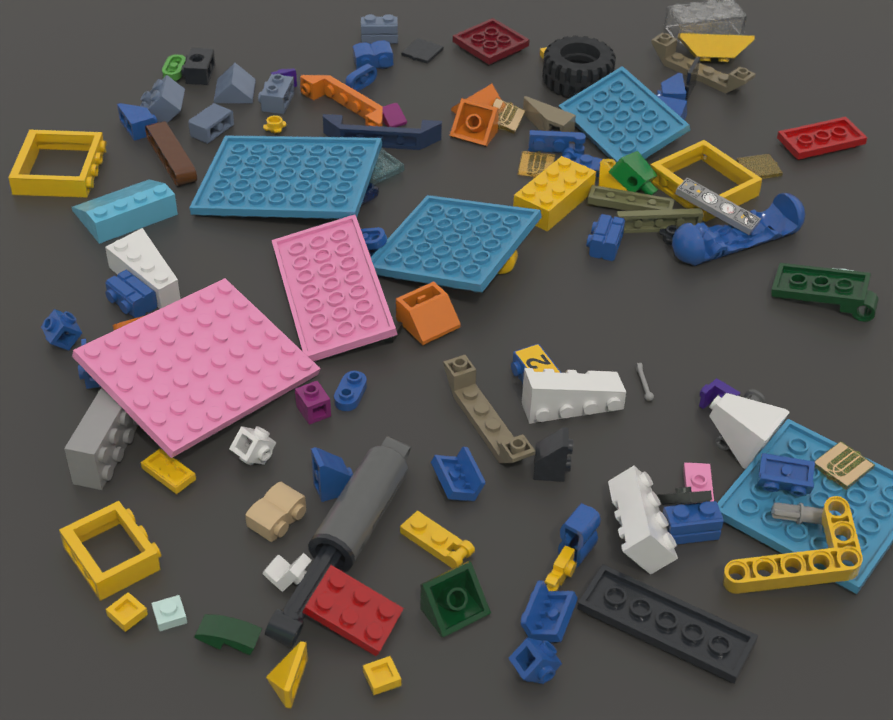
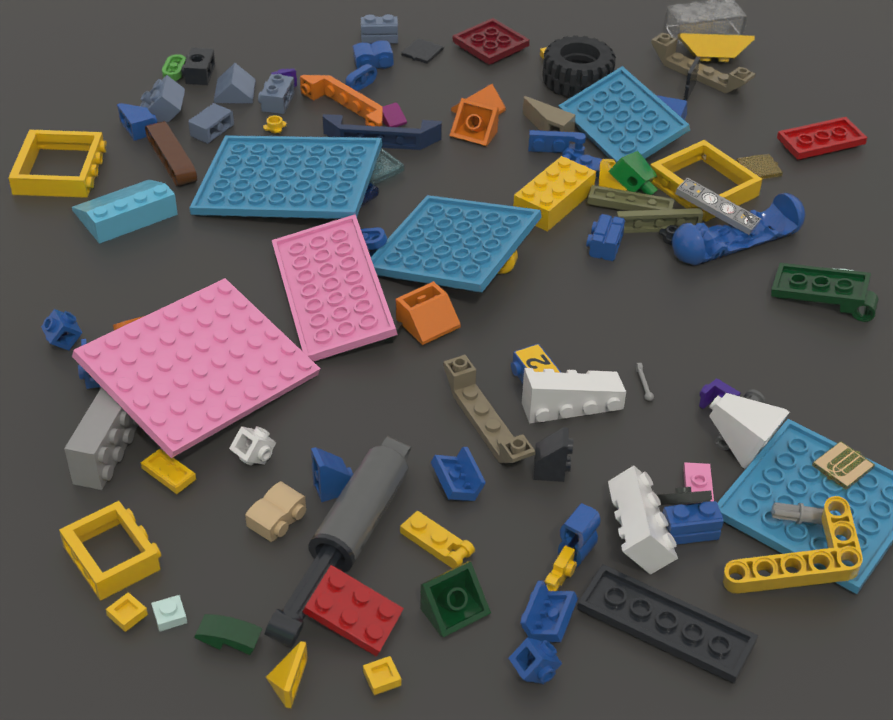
white wedge [105,228,180,309] -> none
blue brick [105,270,158,318] -> none
white bracket [263,553,312,592] -> none
magenta brick [295,381,331,425] -> none
blue plate [334,371,367,411] -> none
piece [492,98,526,134] -> none
clear yellow piece [518,151,555,178] -> none
blue slope [656,73,686,100] -> none
blue bracket [757,453,815,496] -> none

